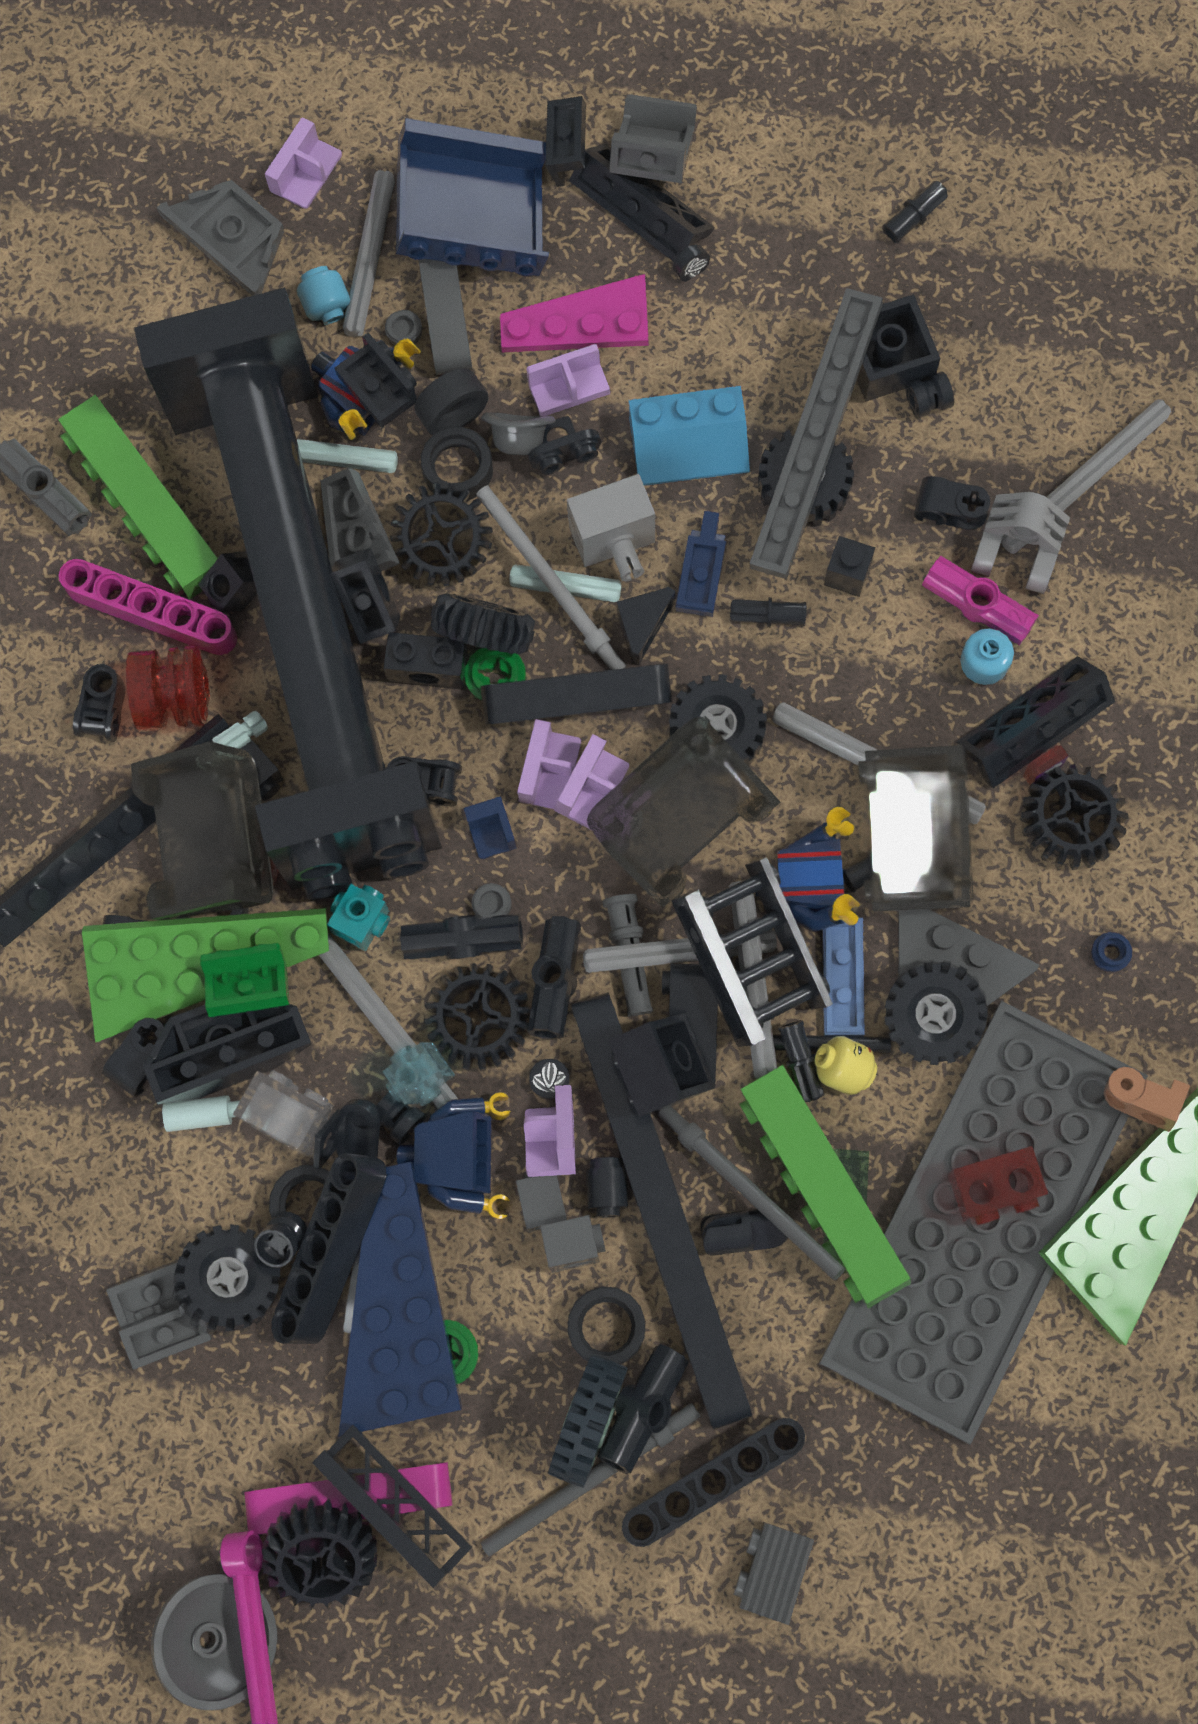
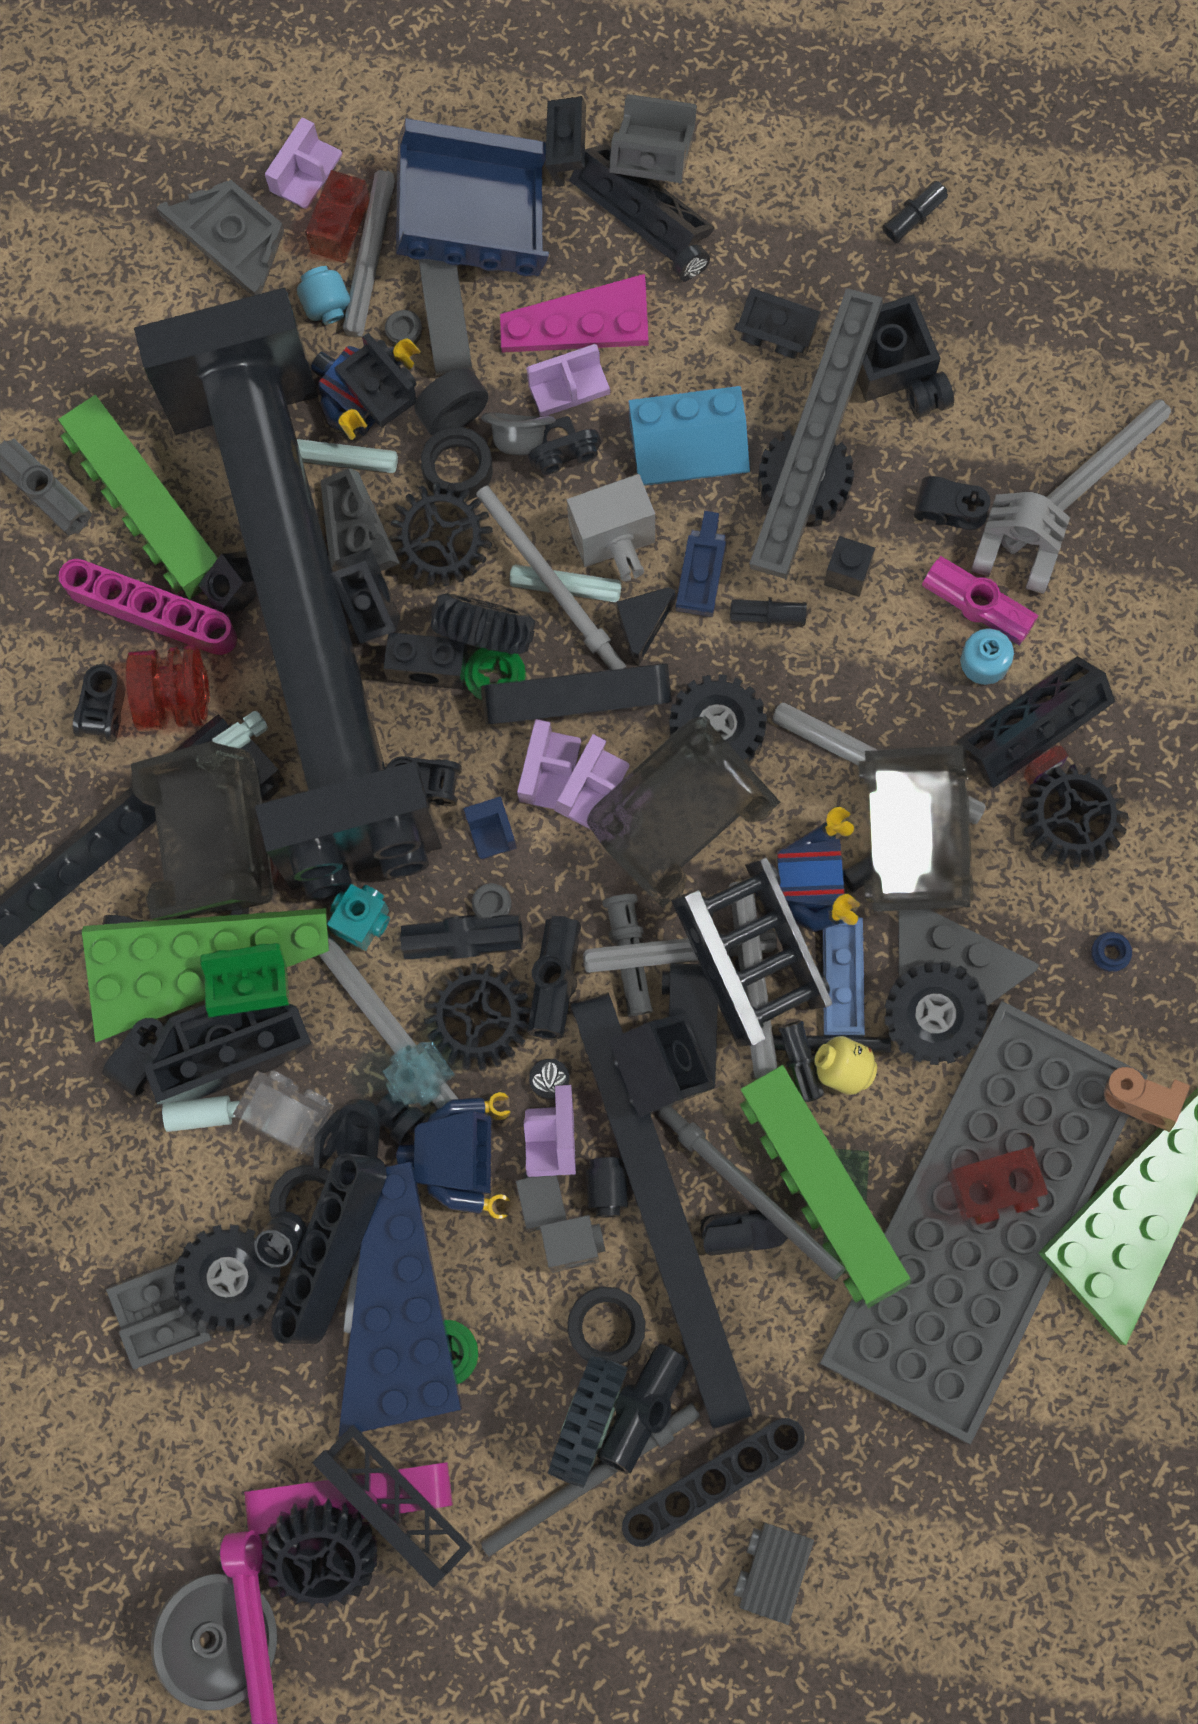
none -> clear red brick [305,170,369,263]
none -> black bracket [734,288,822,359]

